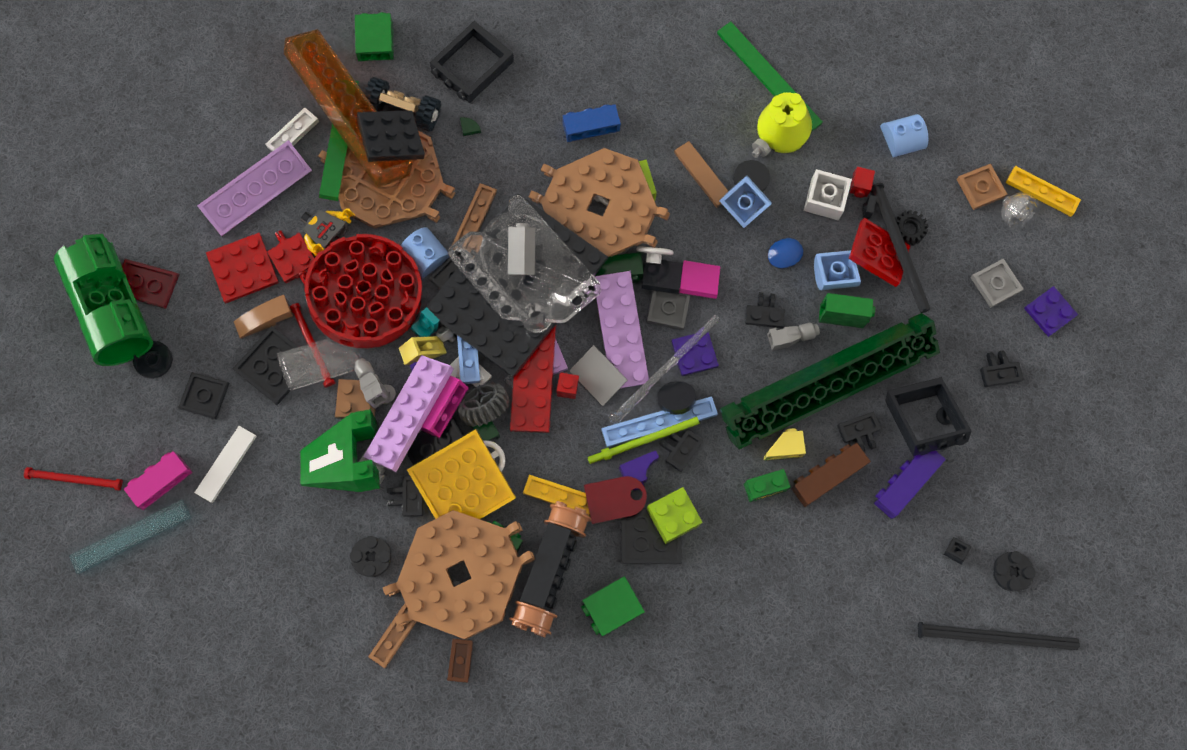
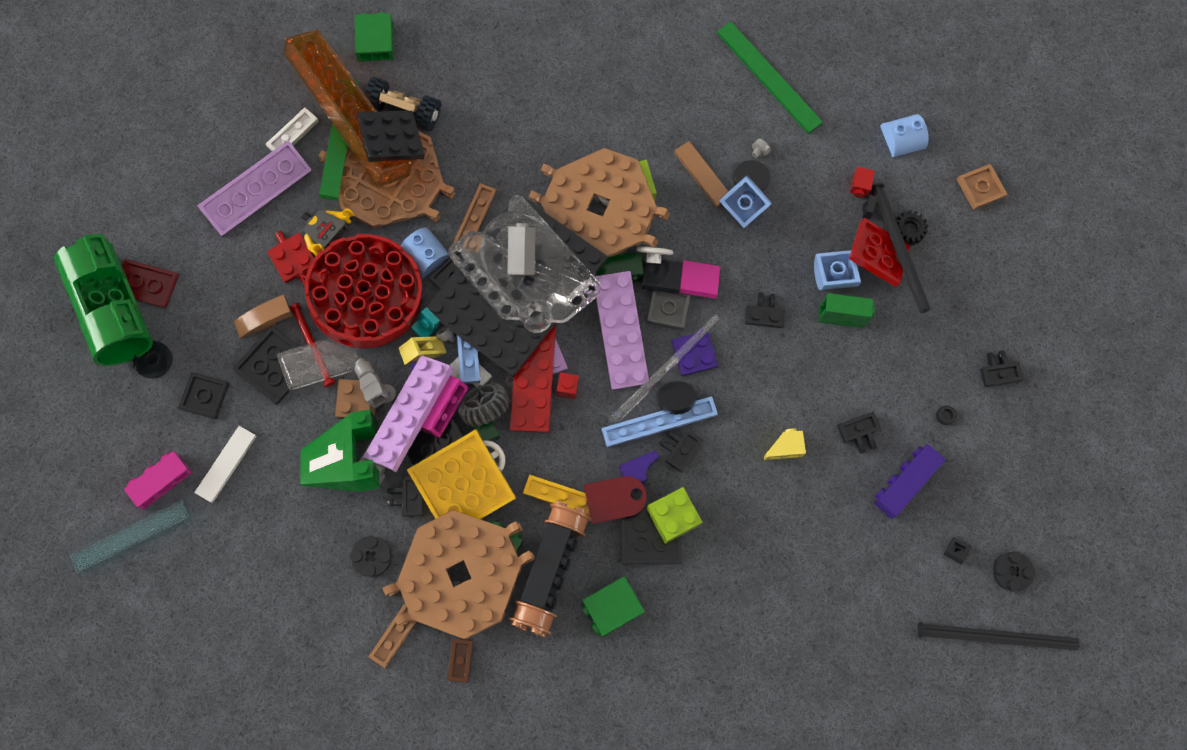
red bar [24,467,123,491] -> none
red plate [206,233,279,304] -> none
black window [430,20,514,103] -> none
dark green tile [460,117,481,136] -> none
blue brick [563,105,621,142] -> none
light grey window [570,345,628,406] -> none
lime bar [587,417,700,464] -> none
dark green brick [720,313,940,450] -> none
green brick [744,469,790,502] -> none
neon yellow cone [757,93,812,153] -> none
light grey piece [767,323,820,351] -> none
blue hat [768,238,803,268] -> none
reddish brown brick [791,443,871,507] -> none
white brick [803,169,852,221] -> none
black window [885,377,972,456] -> none
light grey plate [970,259,1024,308] -> none
clear cylinder [1001,192,1039,230] -> none
yellow plate [1005,166,1081,217] -> none
dark purple plate [1024,286,1078,337] -> none

